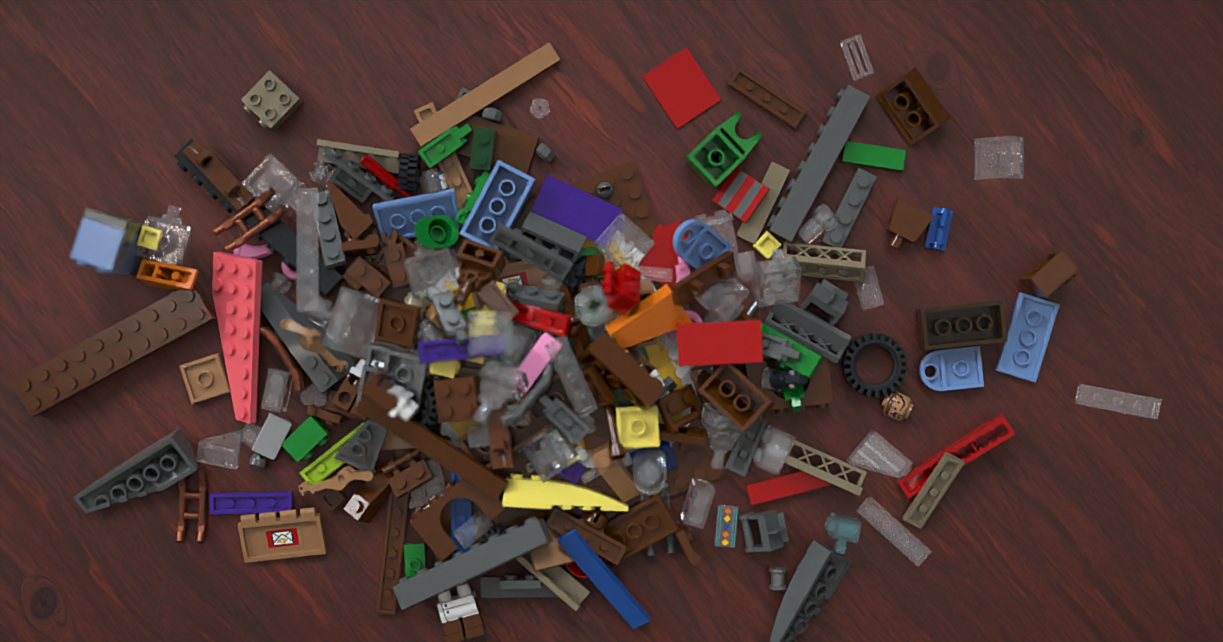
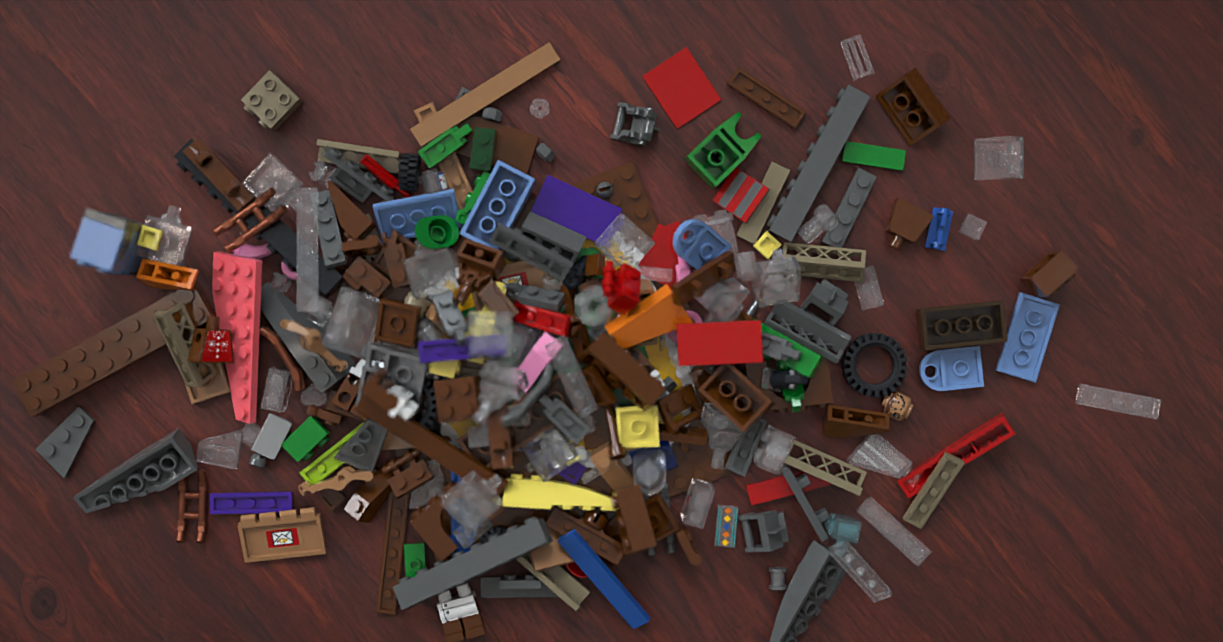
none -> dark grey wing [35,406,96,478]
none -> dark tan fence [152,302,217,387]
none -> torso [188,316,234,363]
none -> clear hinge [440,470,503,534]
none -> dark grey piece [610,102,659,147]
none -> reddish brown wedge [611,484,657,555]
none -> dark grey hinge [779,464,830,542]
none -> reddish brown slope [823,404,890,439]
none -> clear tile [828,540,892,603]
none -> clear tile [959,213,987,241]

